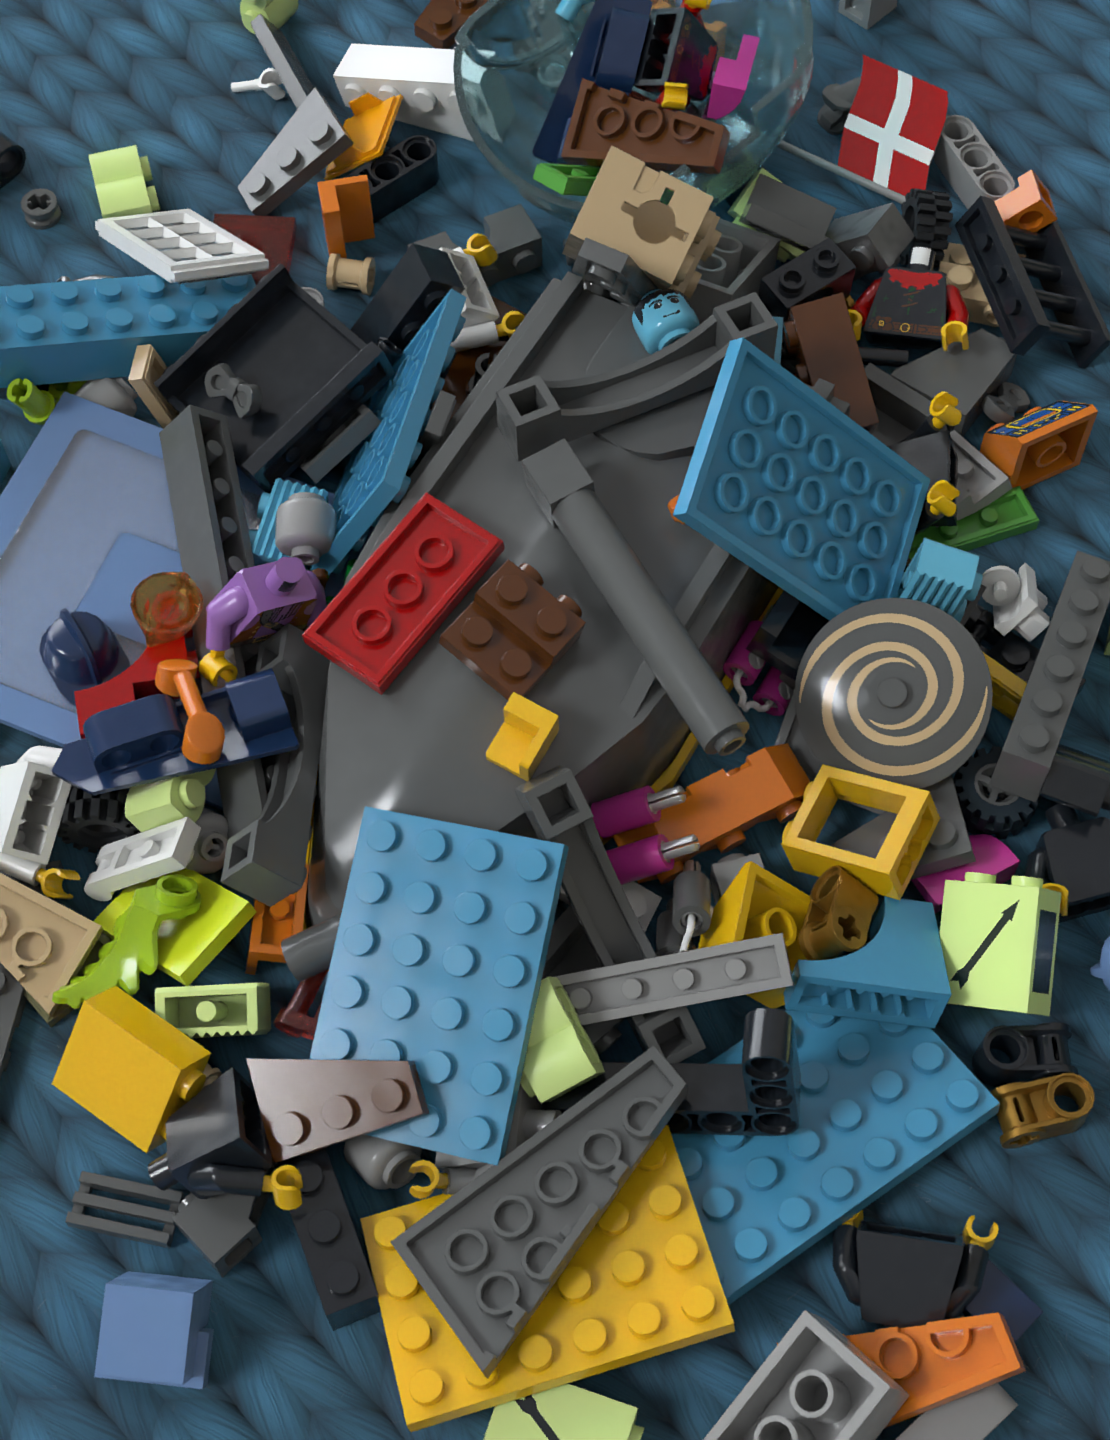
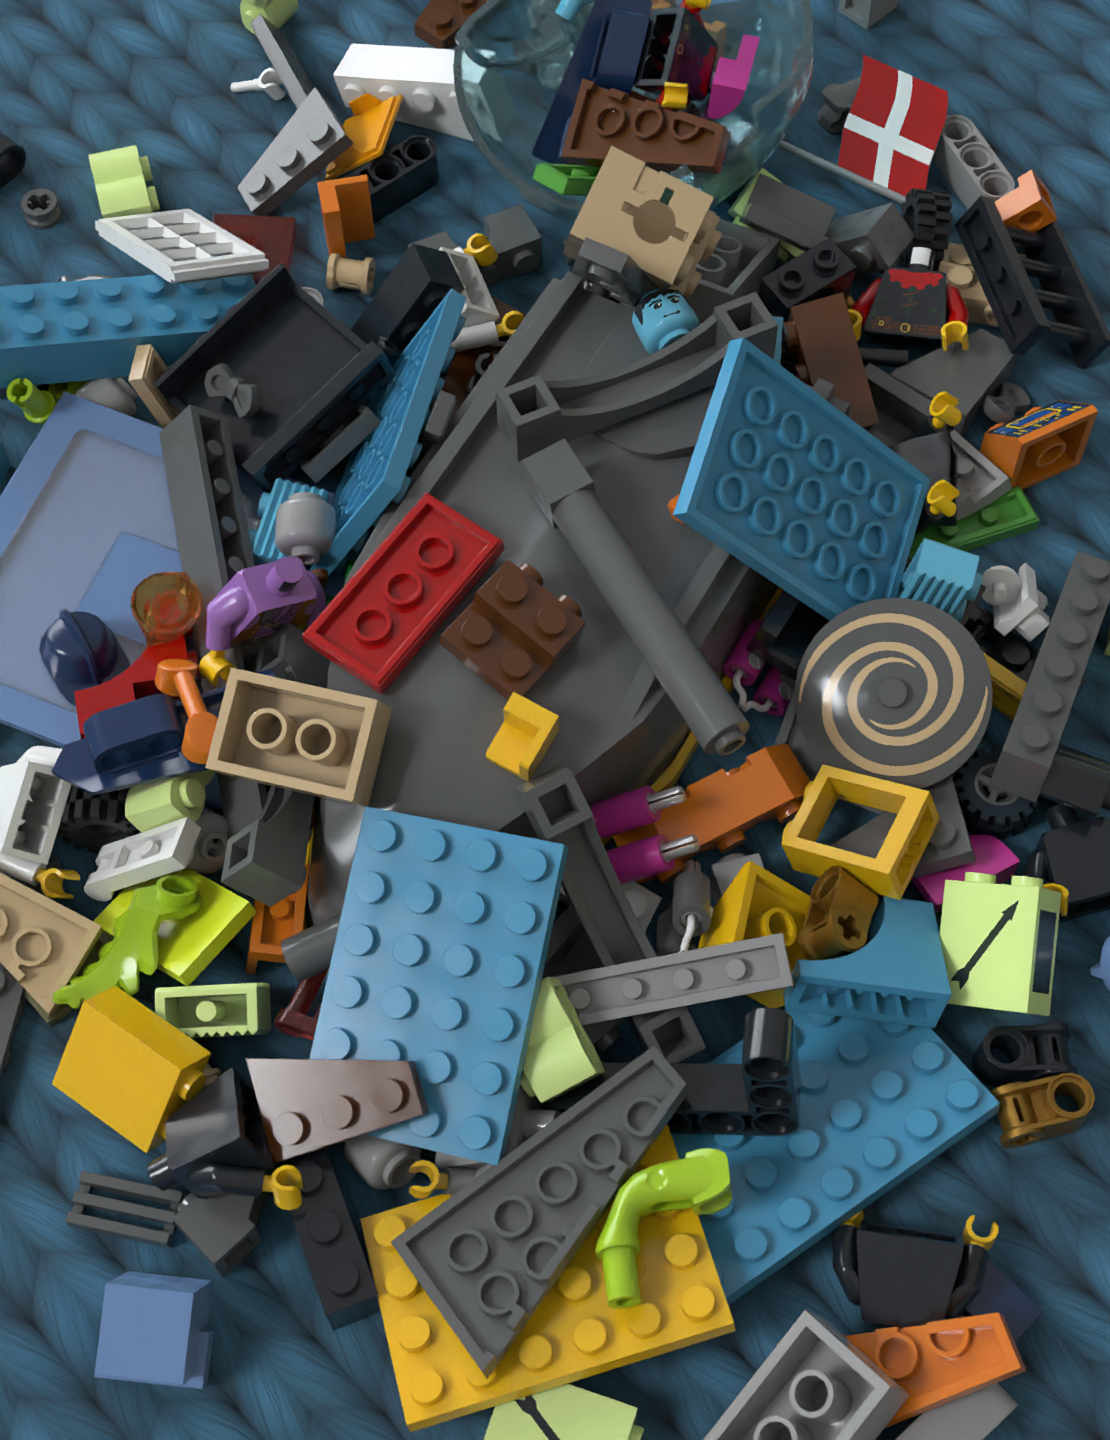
none -> tan brick [205,668,392,807]
none -> lime piece [595,1148,732,1309]

